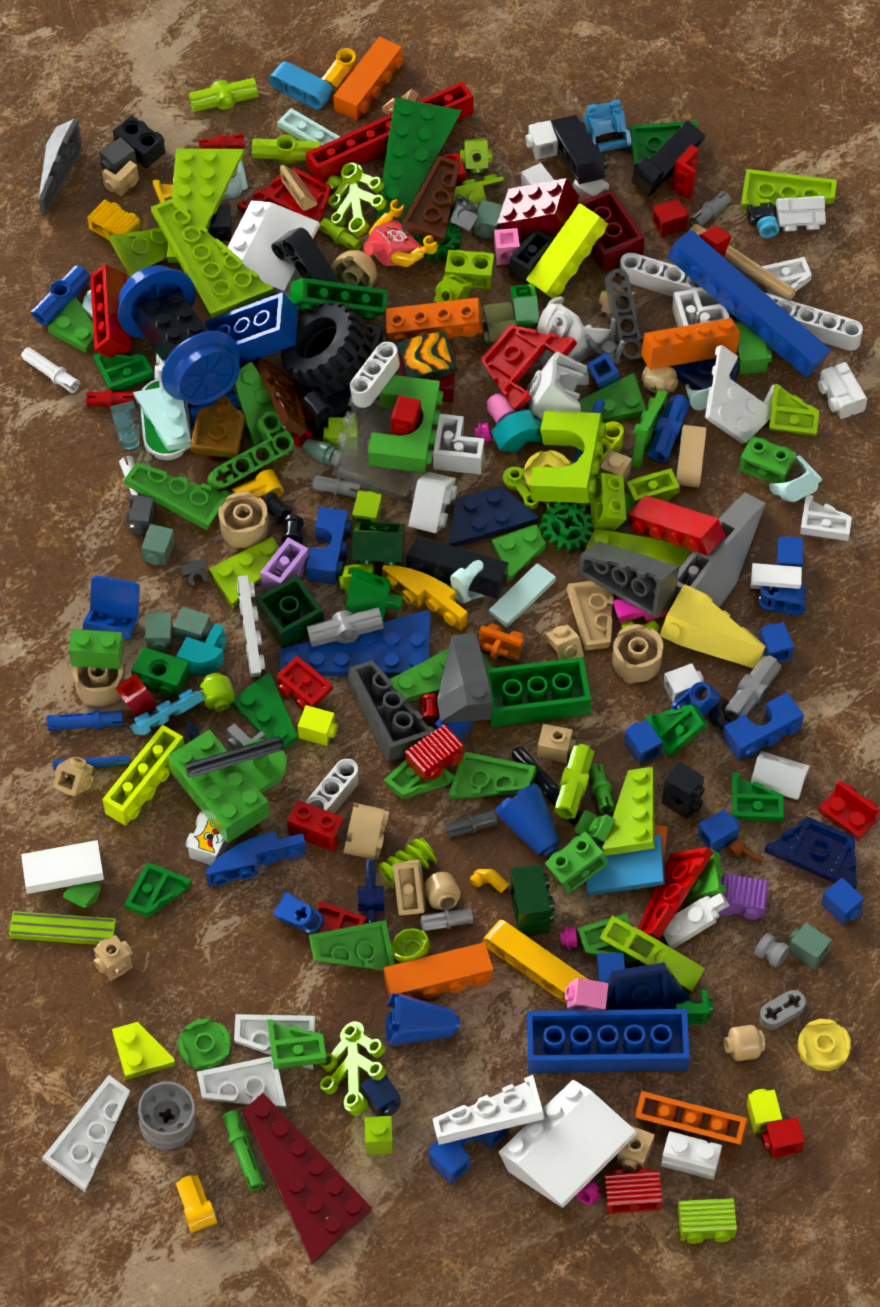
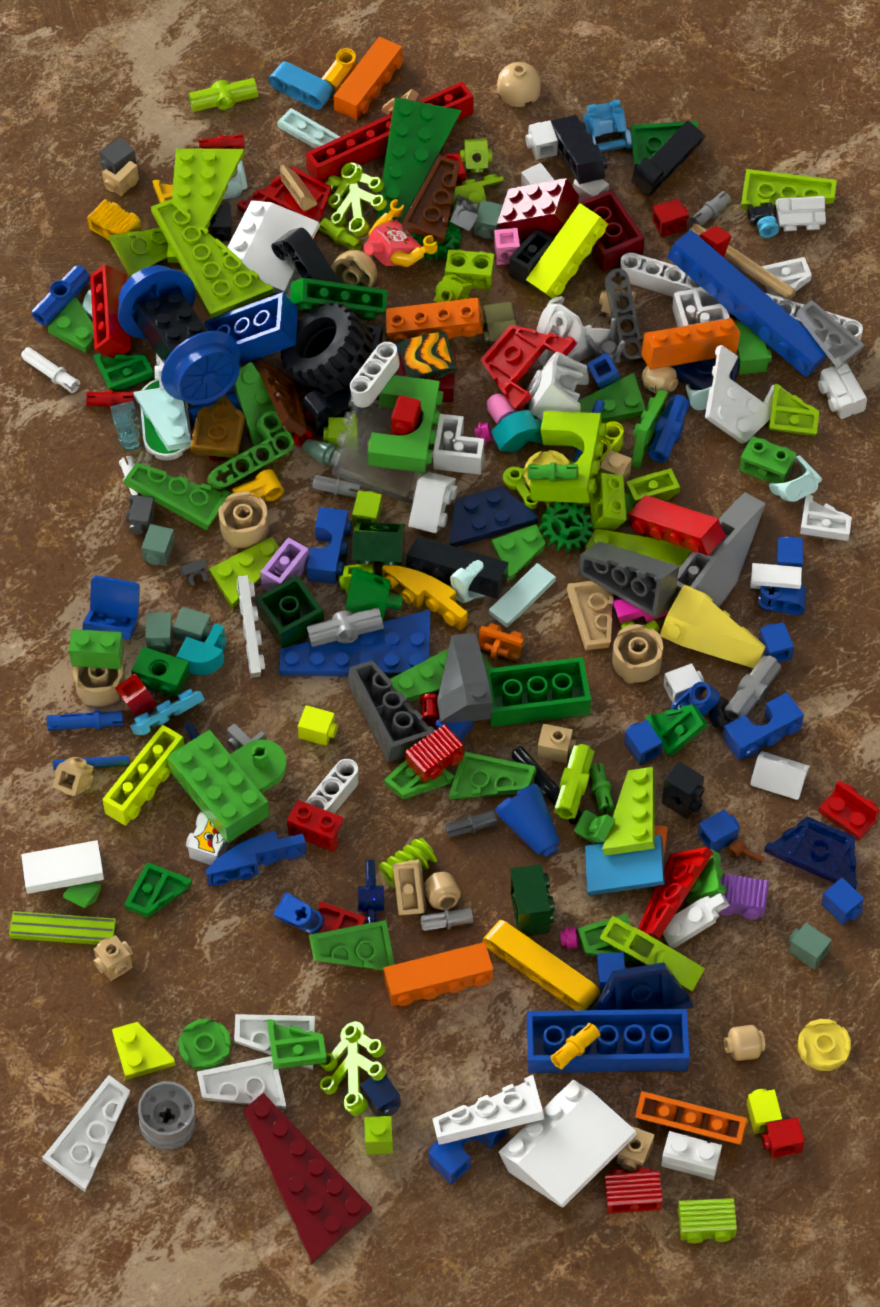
dark grey wedge [38,119,83,215] -> none
black brick [113,115,165,169] -> none
yellow piece [176,1175,217,1233] -> none
black axle [185,736,283,778] -> none
lime head [200,673,235,712] -> none
bright green pin [222,1110,265,1191] -> none
green wing [231,672,298,750] -> none
lime piece [252,135,321,165] -> none
black bush [263,493,292,524] -> none
red bracket [276,656,333,711] -> none
black bush [281,515,304,544] -> none
tan brick [343,803,389,860] -> none
blue cone [385,993,460,1047] -> none
lime hair [391,928,431,963] -> none
yellow arm [470,869,509,893] -> none
green brick [511,284,539,328] -> none
tan bracket [545,625,584,660] -> none
bright green brick [545,832,609,895] -> none
bright pink brick [565,978,608,1010] -> none
dark pink plate [576,1180,601,1205] -> none
red bracket [671,144,699,200] -> none
tan beam [676,425,707,488] -> none
green bracket [676,990,713,1024] -> none
green wing [732,772,784,822] -> none
light grey wheel [754,933,790,969] -> none
light grey beam [759,990,806,1030] -> none
none -> tan cylinder [497,62,541,107]
none -> bright green pin [528,462,579,482]
none -> yellow pin [550,1023,600,1069]
none -> light grey wing [796,300,865,369]

